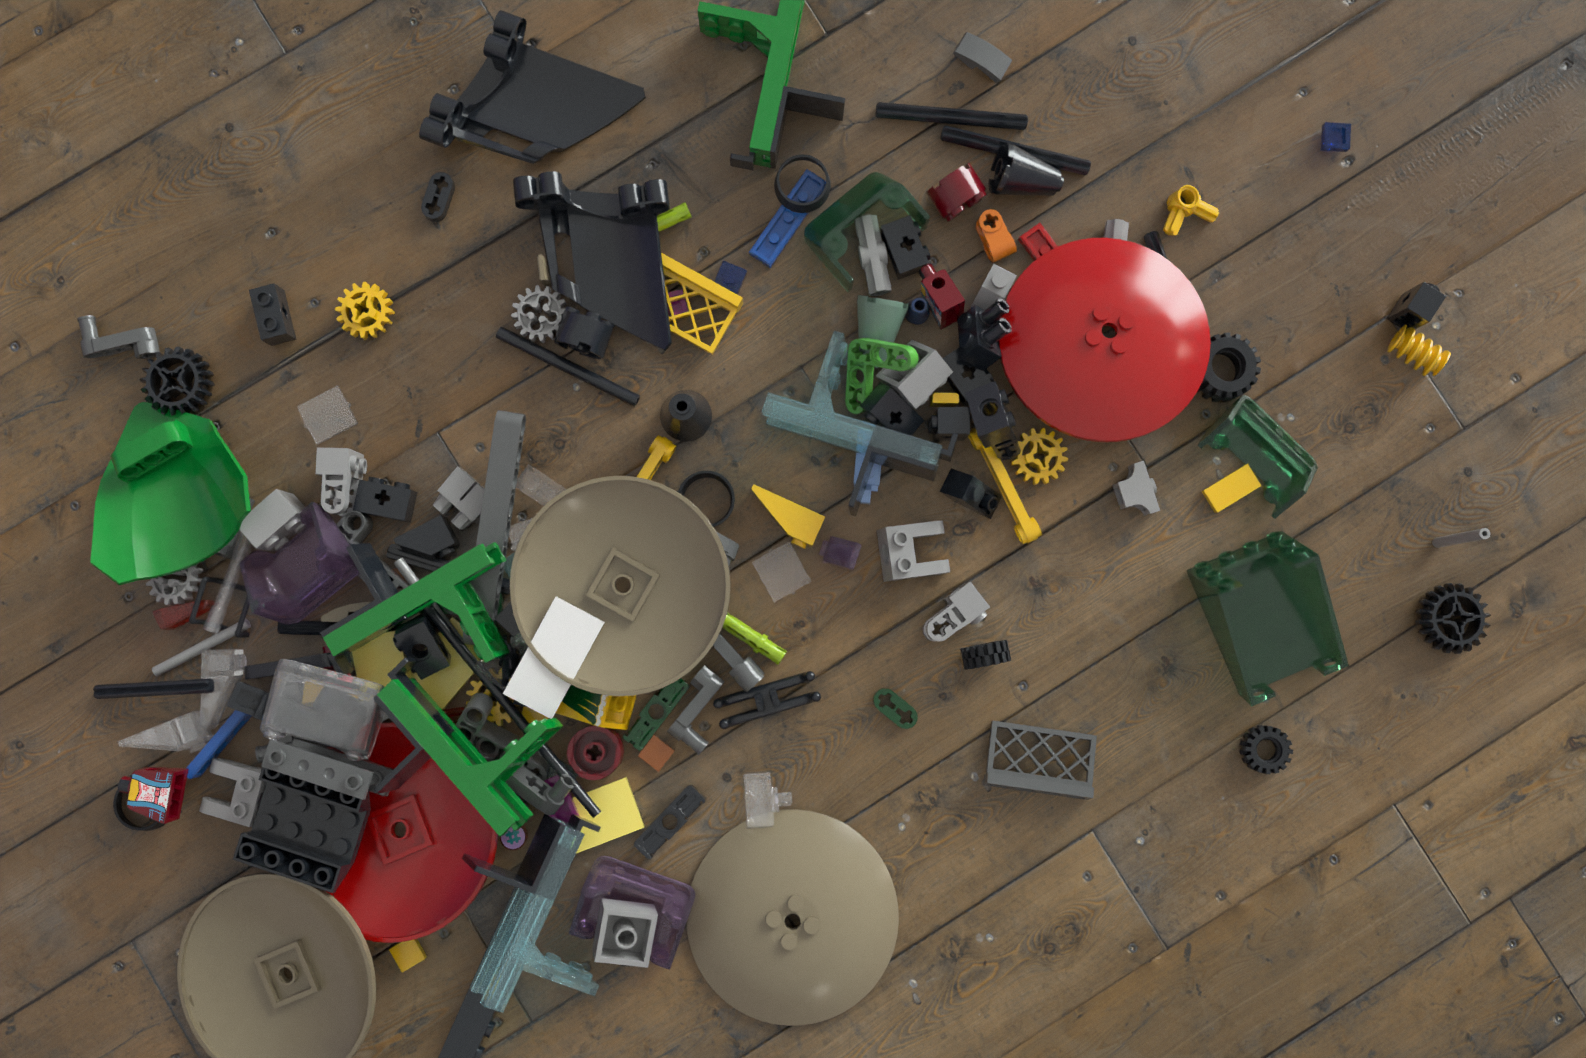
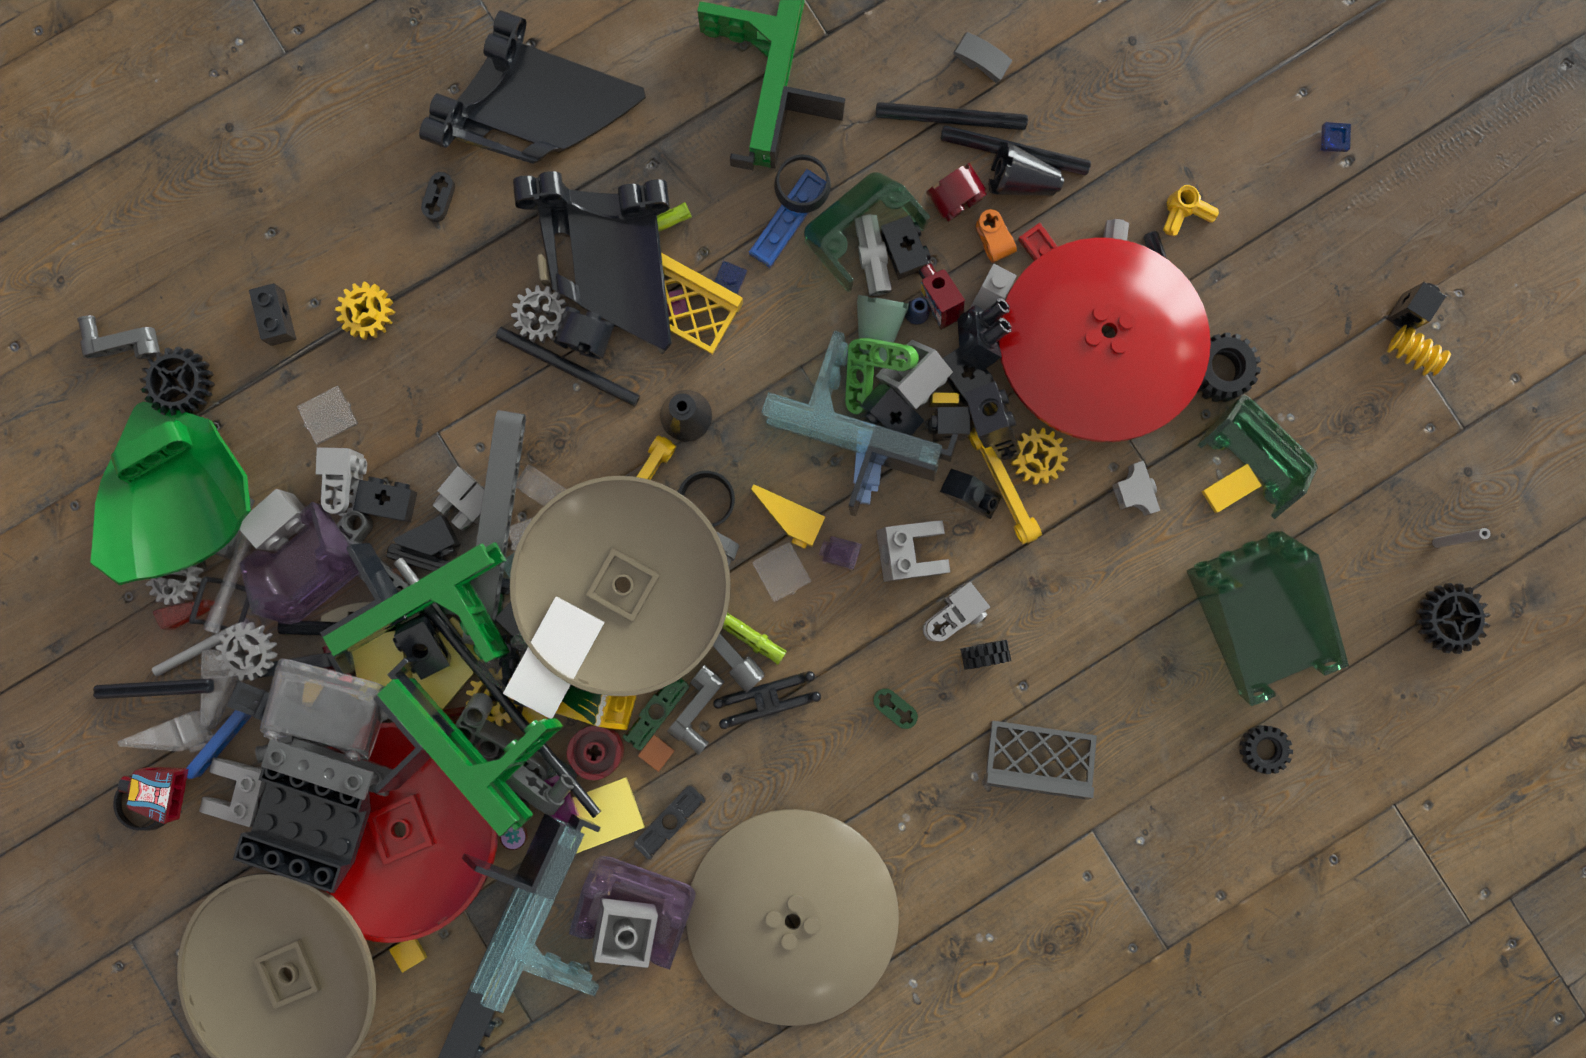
clear hinge [743,772,792,829] -> none
none -> light grey gear [216,622,278,681]

